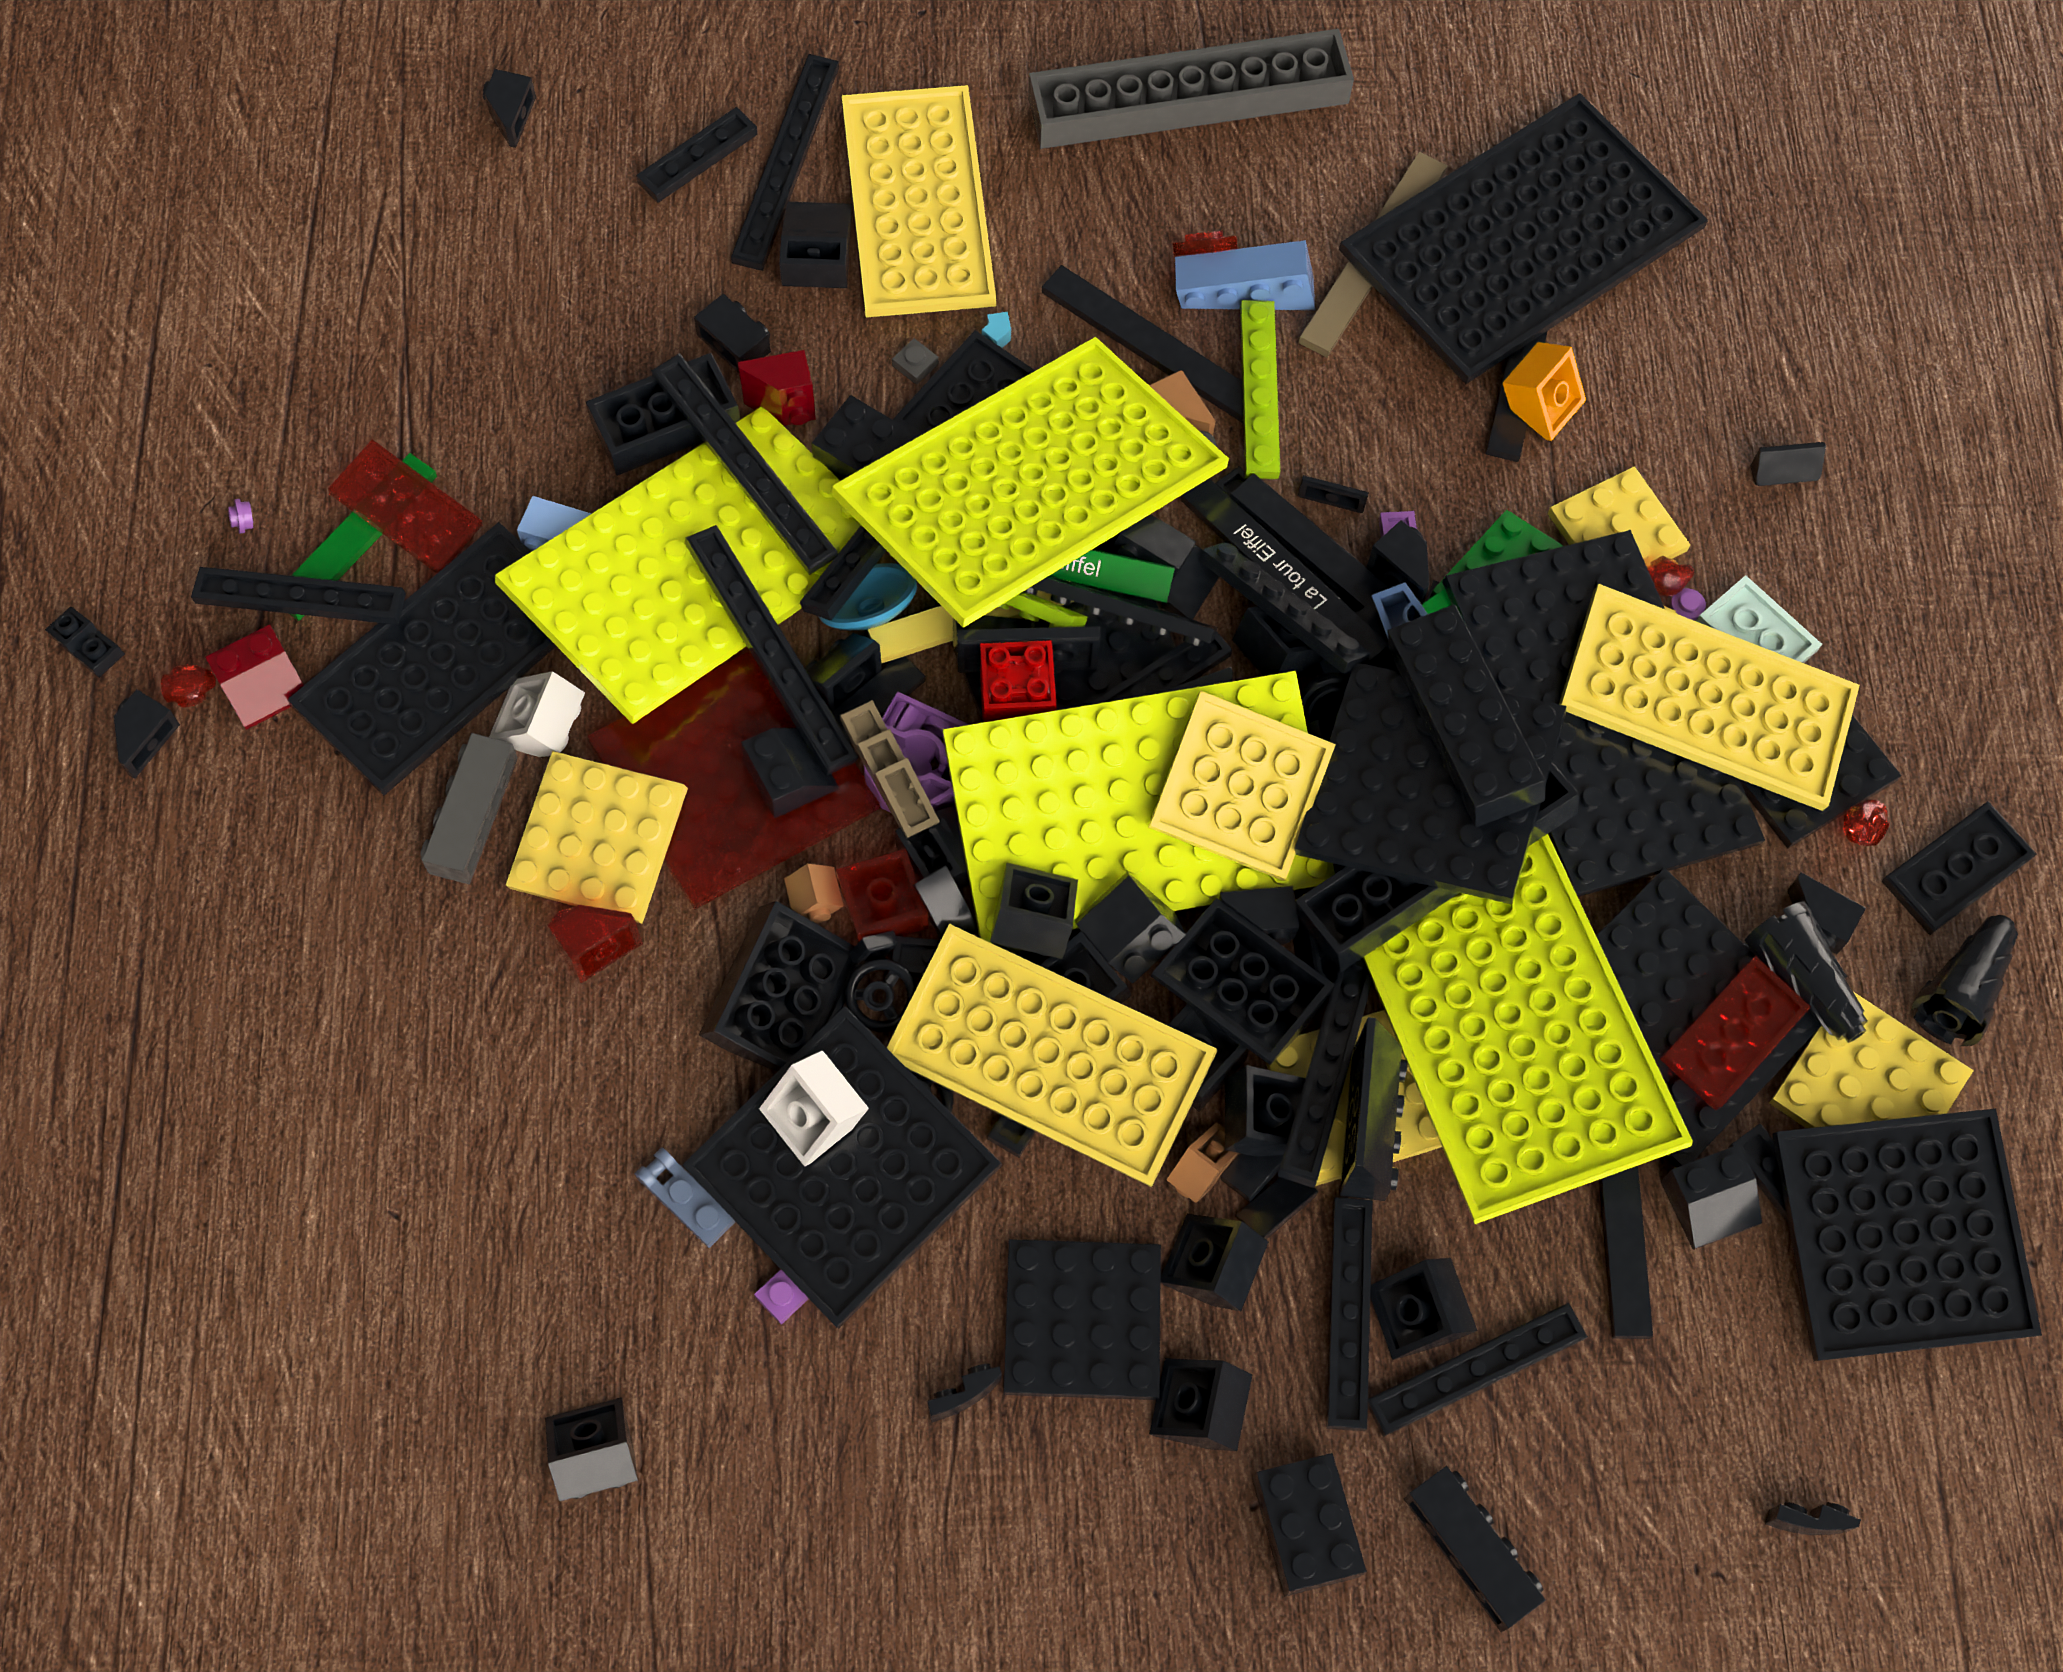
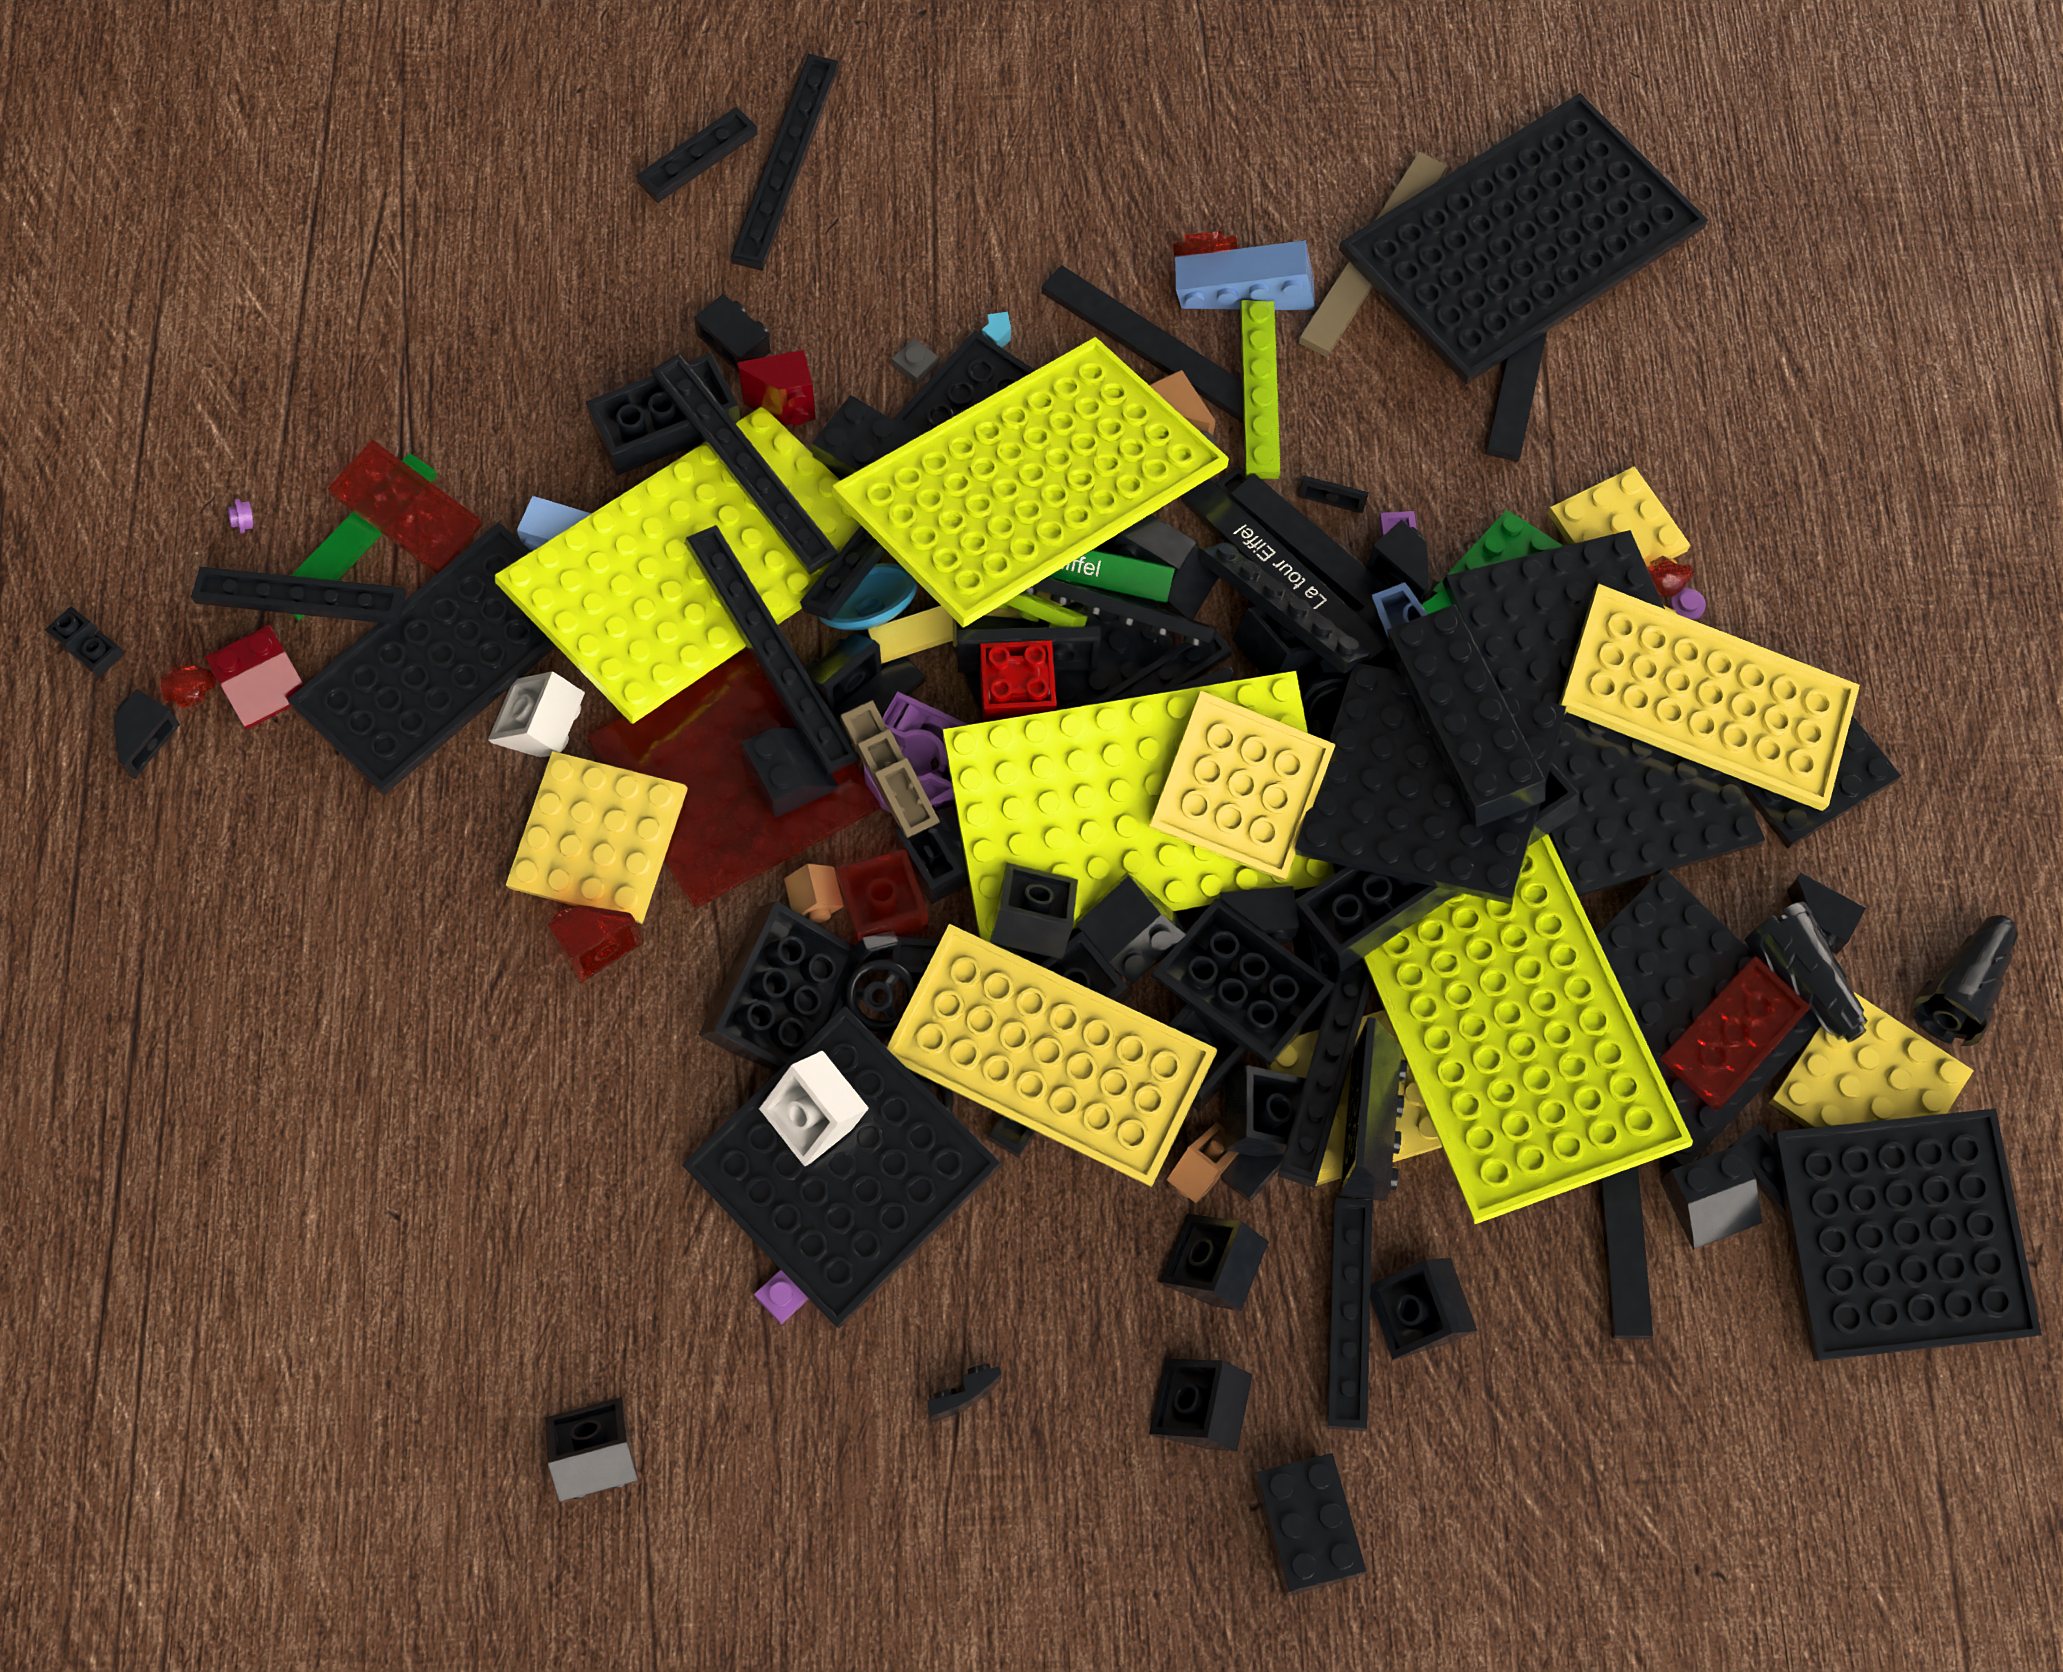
dark grey brick [421,733,518,885] -> none
black slope [483,69,536,148] -> none
sand blue plate [634,1147,735,1248] -> none
black slope [779,202,852,288] -> none
light yellow plate [842,85,996,318] -> none
slope [912,866,978,939] -> none
black plate [1004,1239,1161,1400] -> none
dark grey brick [1028,29,1354,149] -> none
black slope [1235,1177,1319,1239] -> none
black tile [1368,1303,1588,1437] -> none
black brick [1403,1466,1546,1632] -> none
light orange slope [1503,342,1586,441] -> none
light aqua plate [1696,575,1822,663] -> none
black slope [1750,442,1826,486] -> none
black slope [1765,1502,1861,1535] -> none
clear red rock [1843,799,1890,846] -> none
black tile [1881,801,2037,935] -> none

